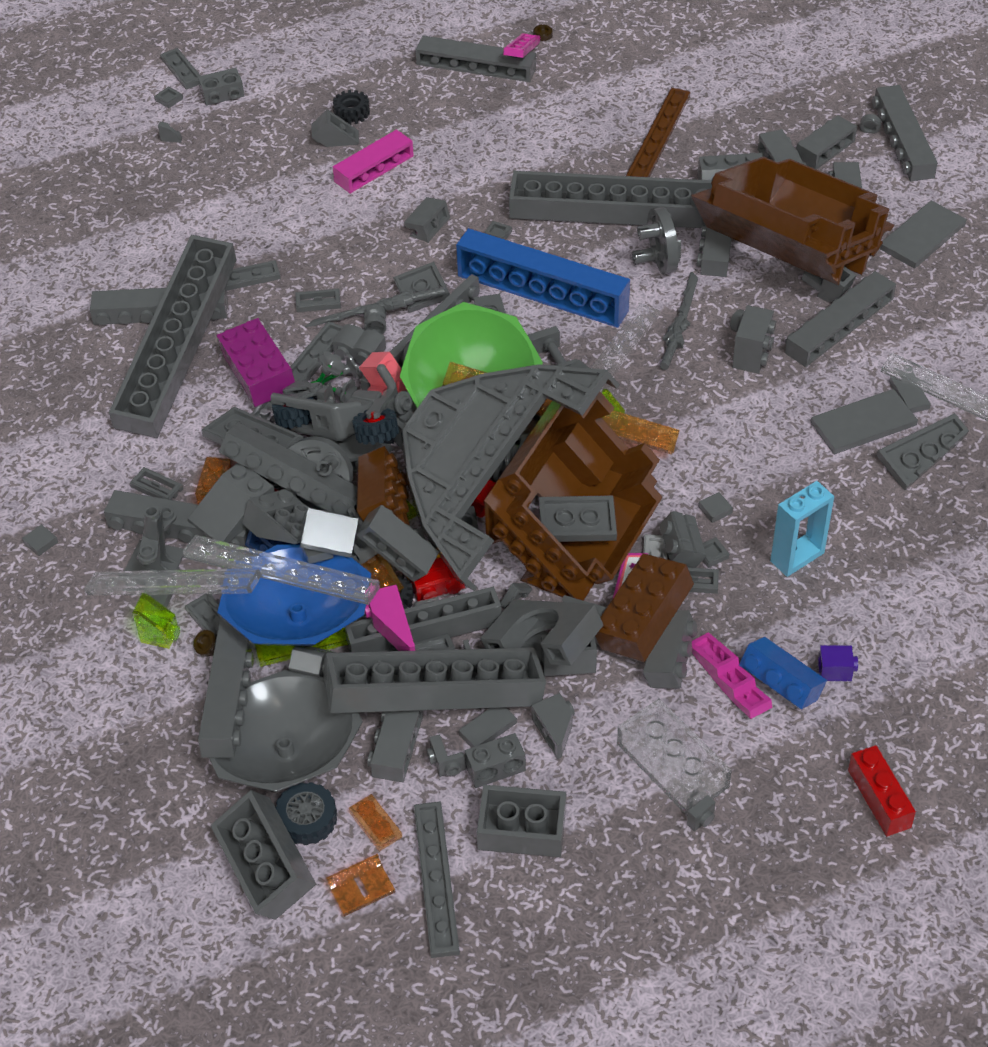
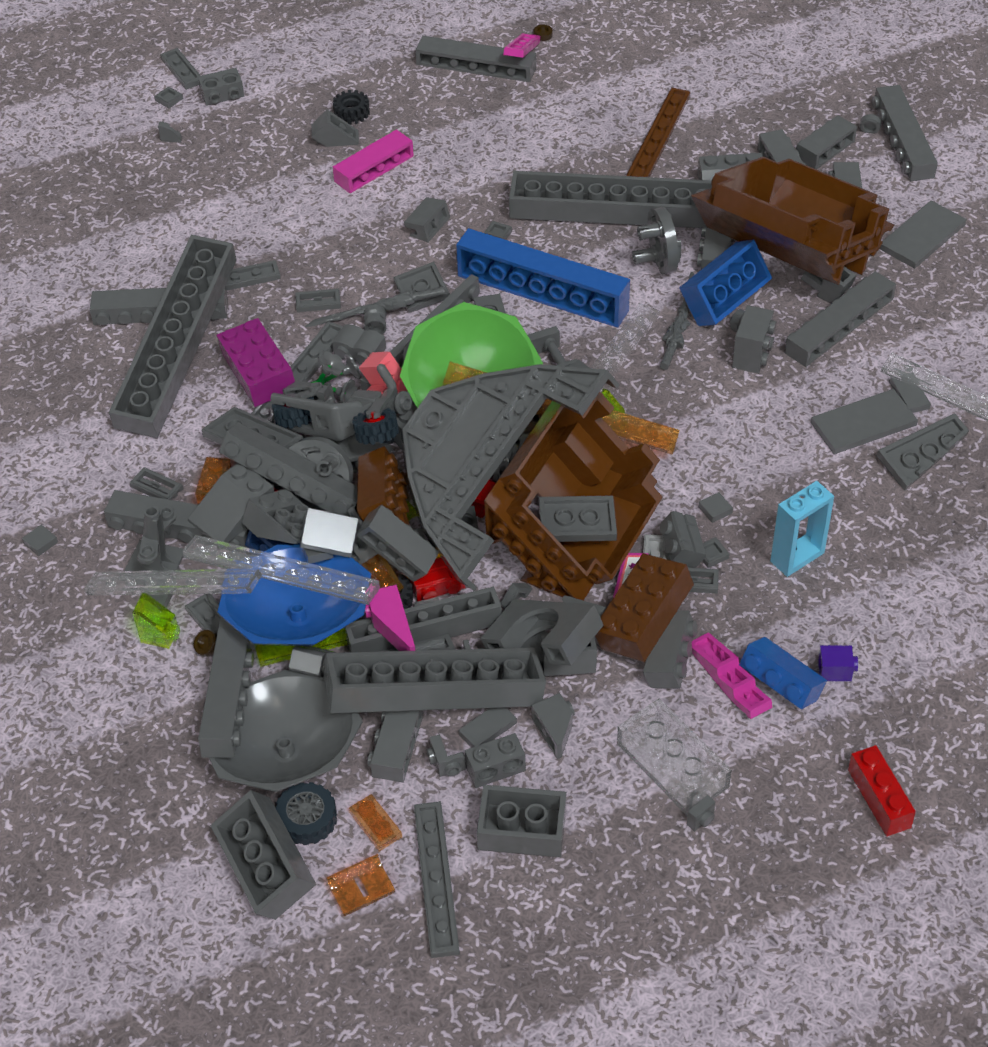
none -> blue brick [679,240,772,326]

